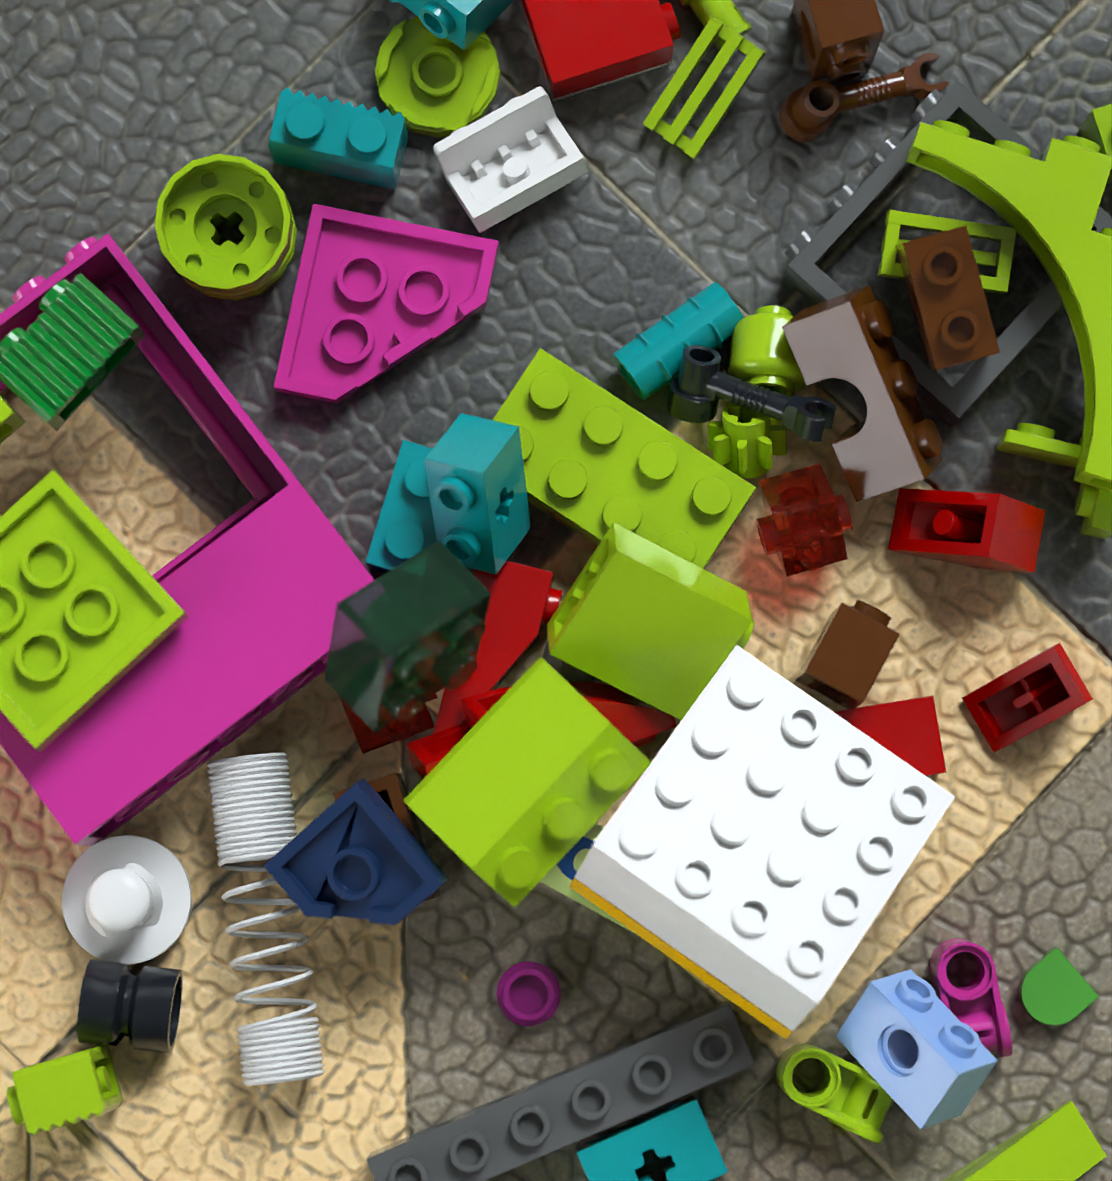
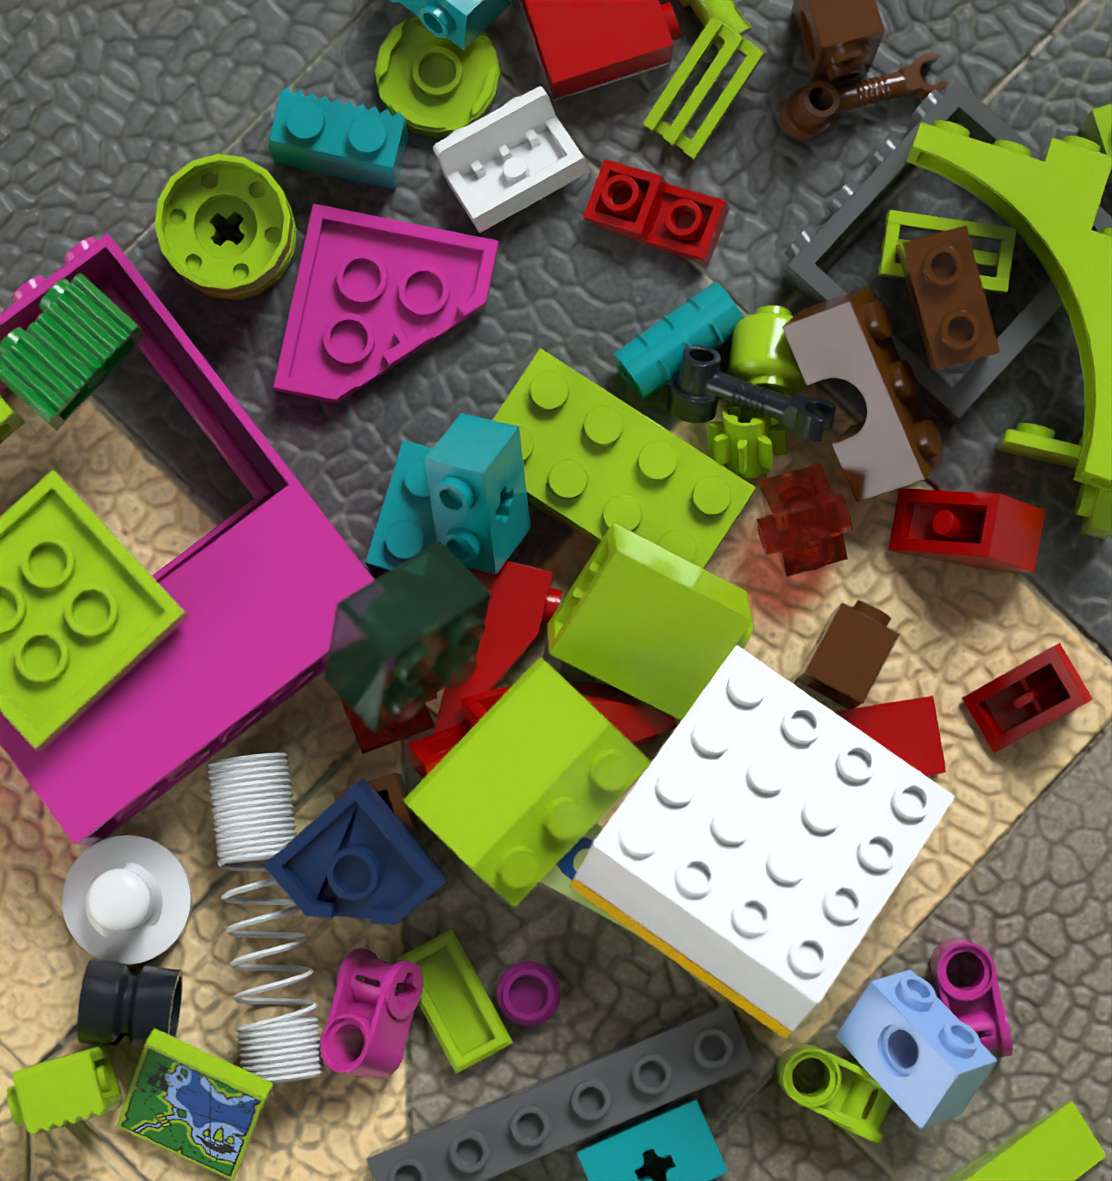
bright green tile [1018,947,1099,1025] -> none
none -> tile [116,1028,274,1181]
none -> dark pink piece [320,948,423,1079]
none -> lime tile [395,928,513,1074]
none -> red slope [583,159,729,266]

